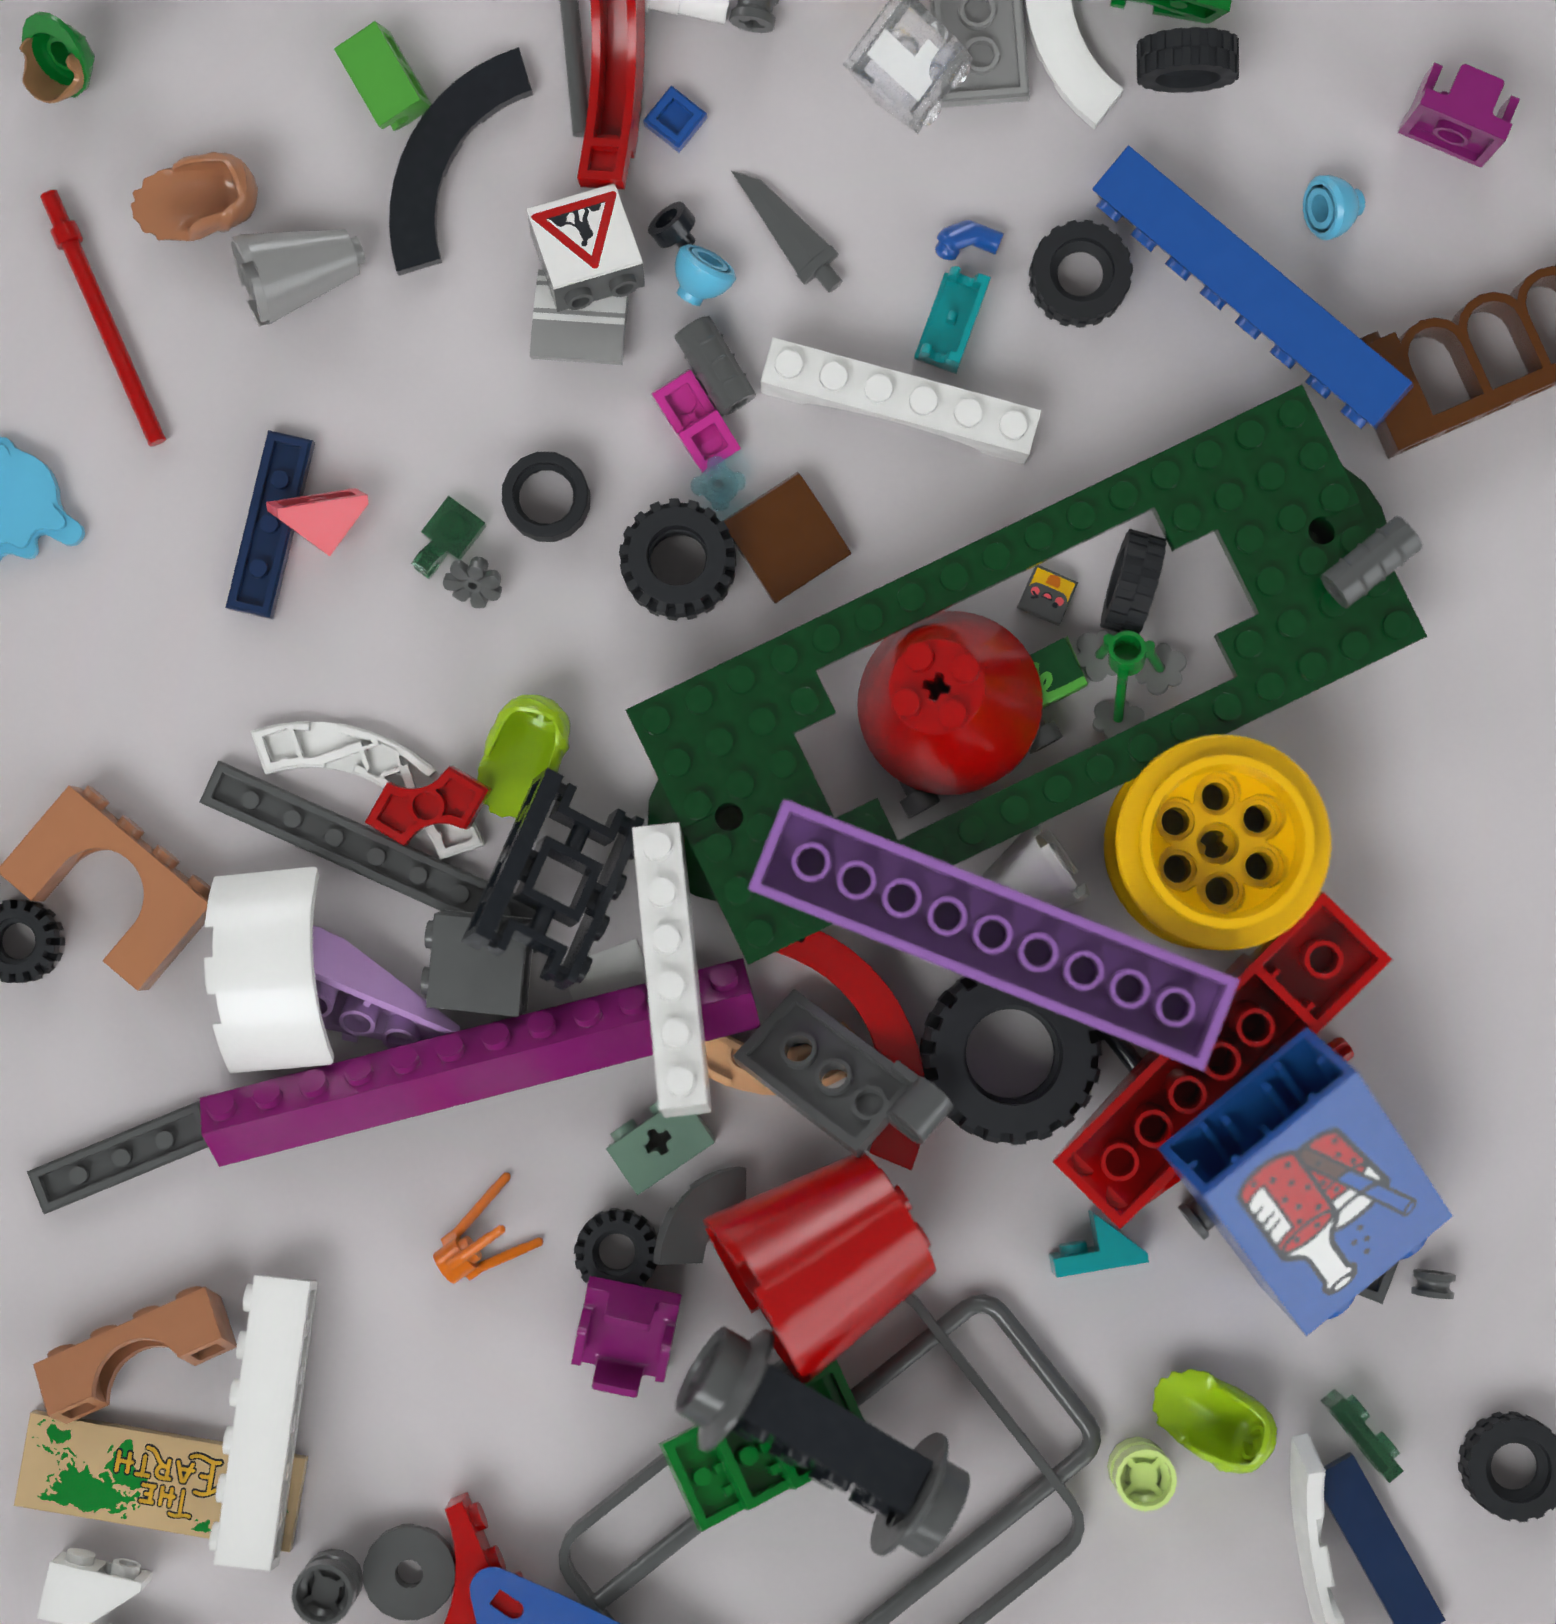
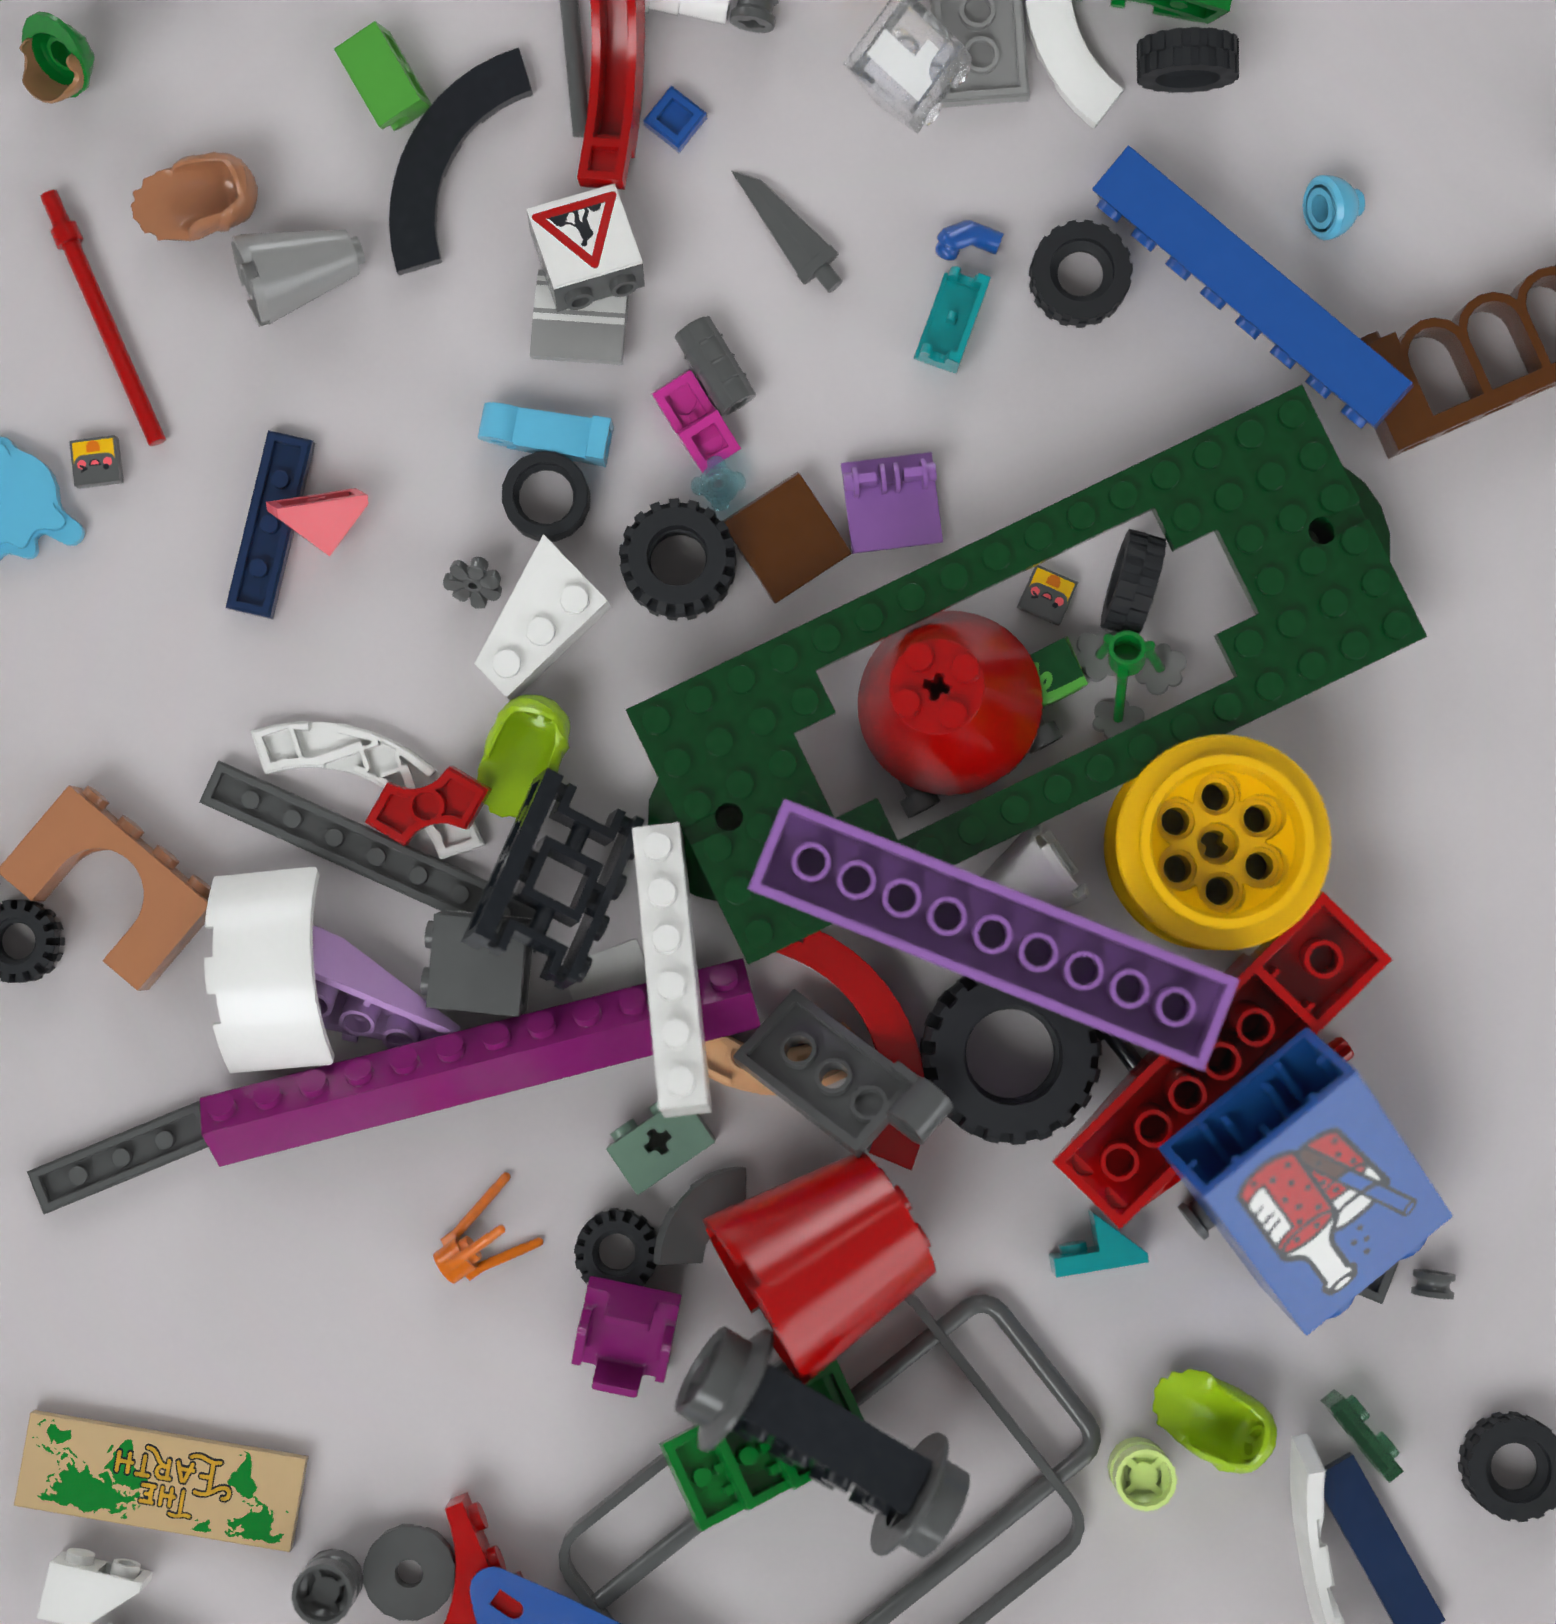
nougat arch [33,1286,237,1424] -> none
white brick [209,1274,318,1571] -> none
clear green plate [411,495,486,579] -> none
black tile [648,202,696,248] -> none
medium azure brick [675,244,736,306] -> none
white arch [760,337,1041,465] -> none
dark grey axle [1320,516,1423,608] -> none
magenta panel [1398,62,1520,168] -> none
none -> dark grey tile [69,435,124,489]
none -> white wedge [474,534,611,700]
none -> medium azure leg [477,402,614,467]
none -> medium lavender hinge [841,452,943,554]

